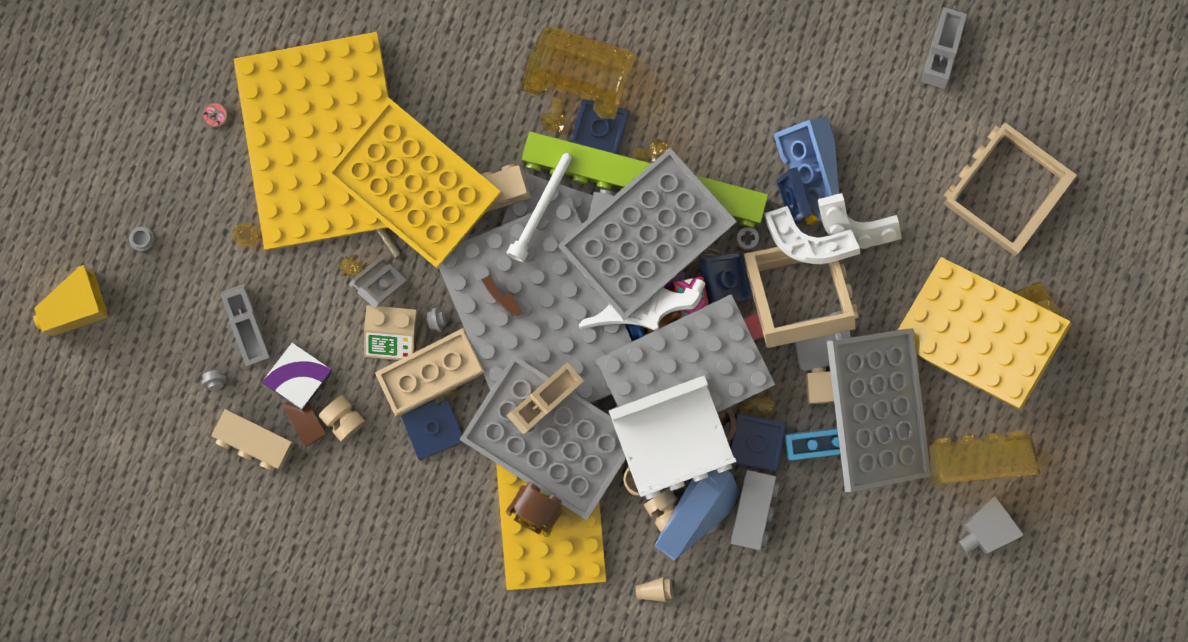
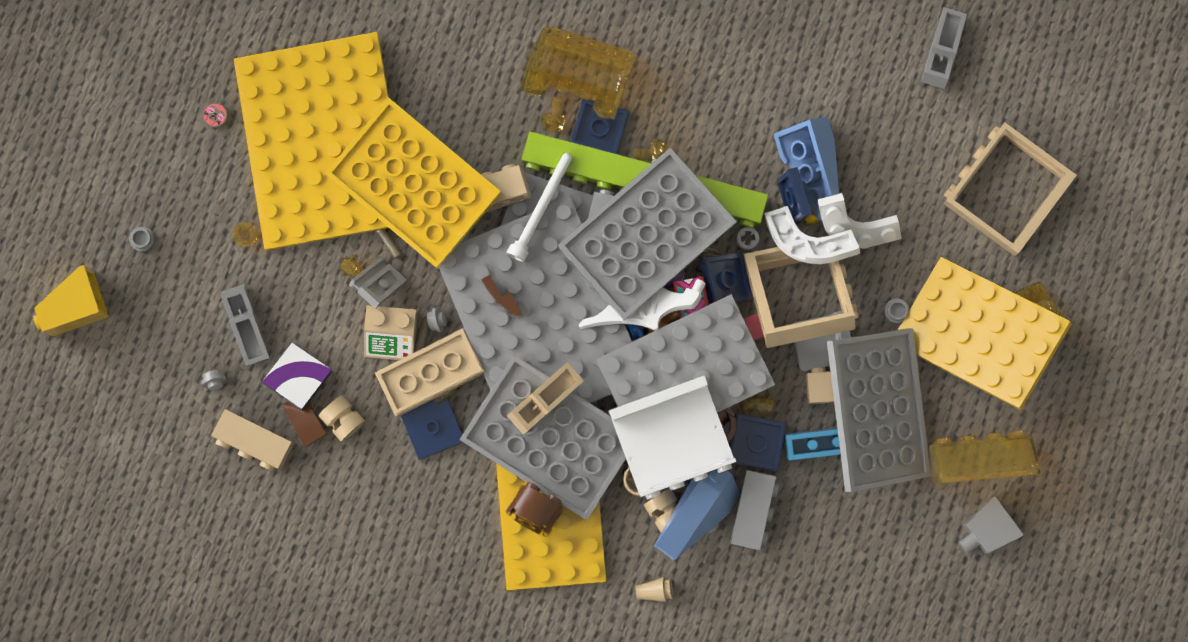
none -> light grey plate [884,298,910,323]

